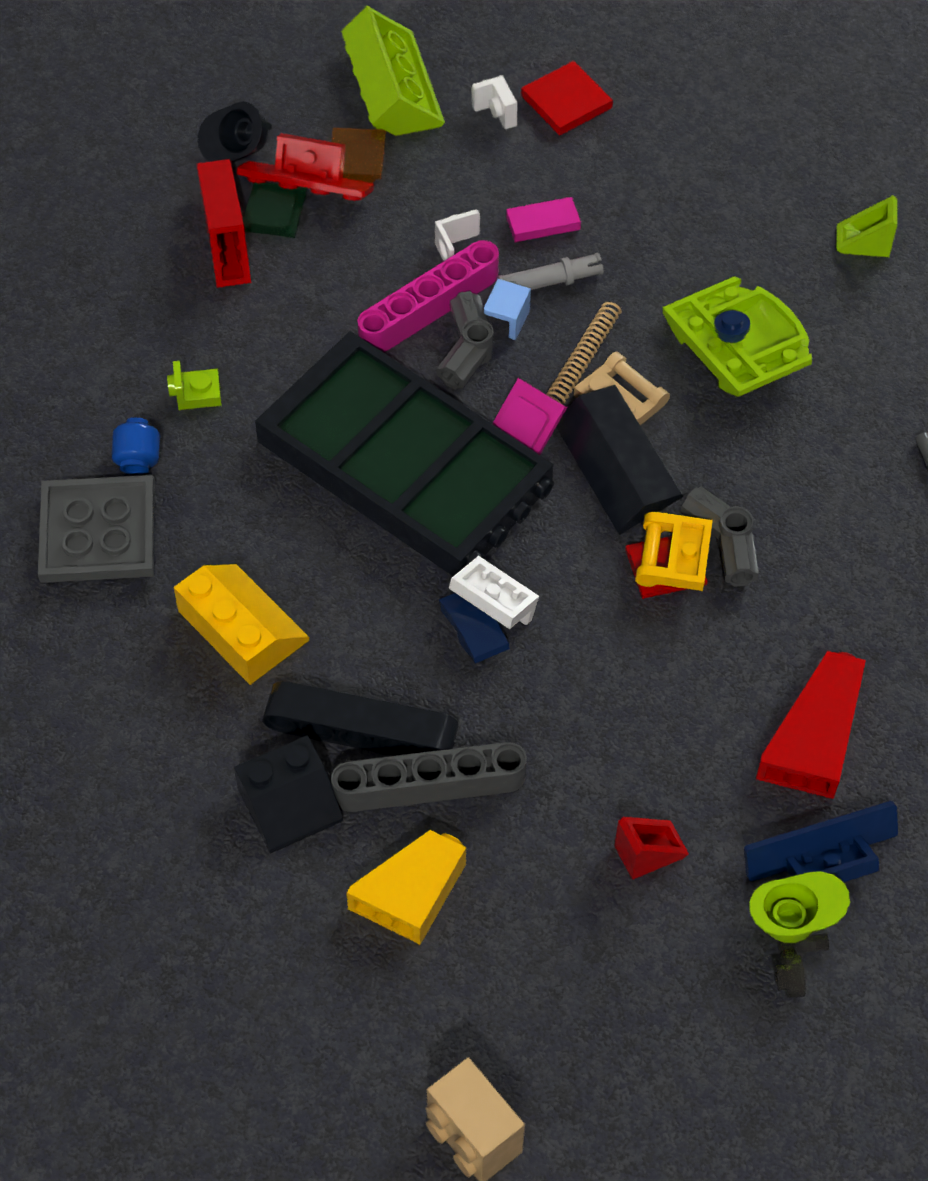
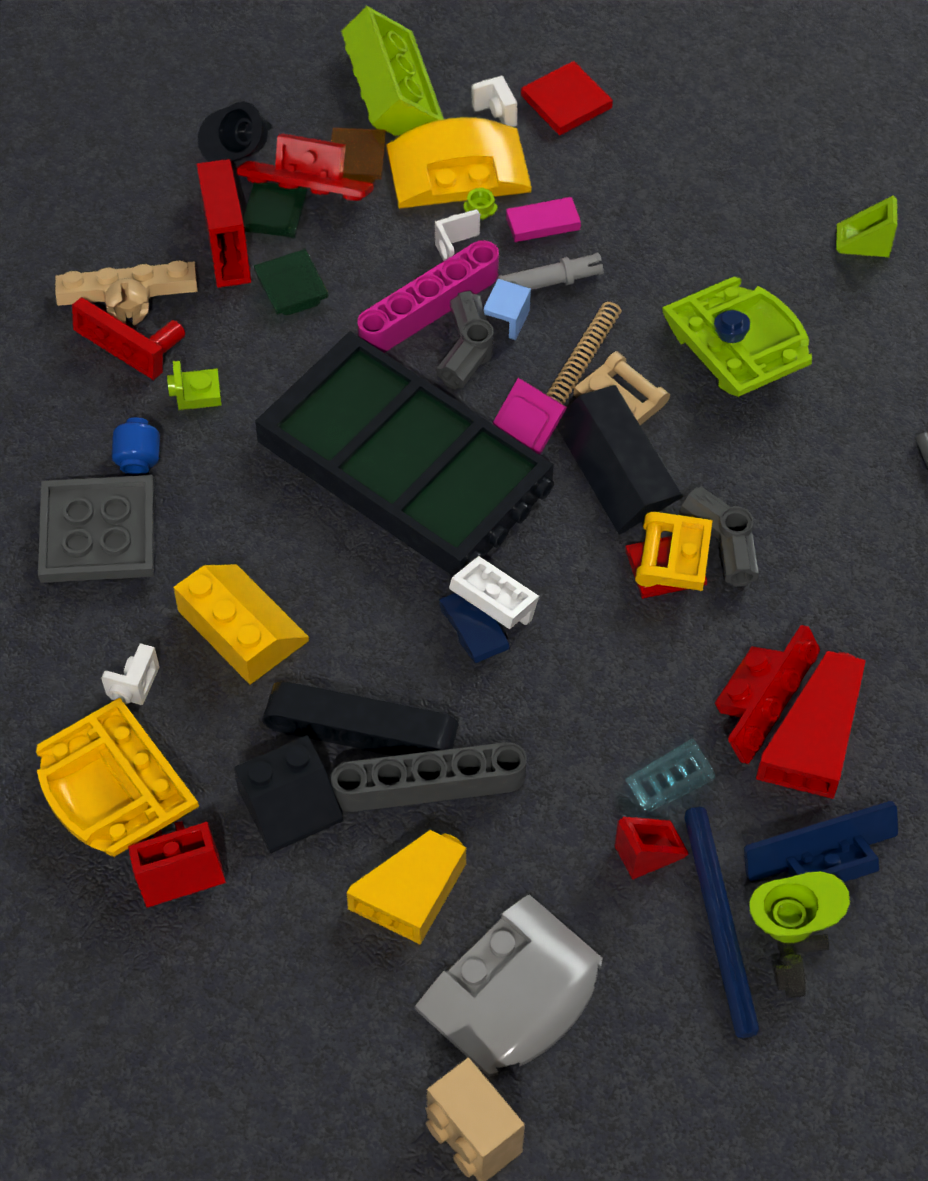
none -> yellow slope [36,698,199,857]
none -> tan plate [55,261,198,325]
none -> red piece [72,297,185,380]
none -> white bracket [101,643,160,705]
none -> red brick [128,821,226,908]
none -> clear green piece [254,249,329,315]
none -> yellow slope [386,117,532,209]
none -> light grey slope [415,894,603,1077]
none -> lime plate [464,188,497,220]
none -> clear light blue slope [625,738,716,813]
none -> dark blue axle [684,807,759,1038]
none -> red bracket [715,625,820,764]

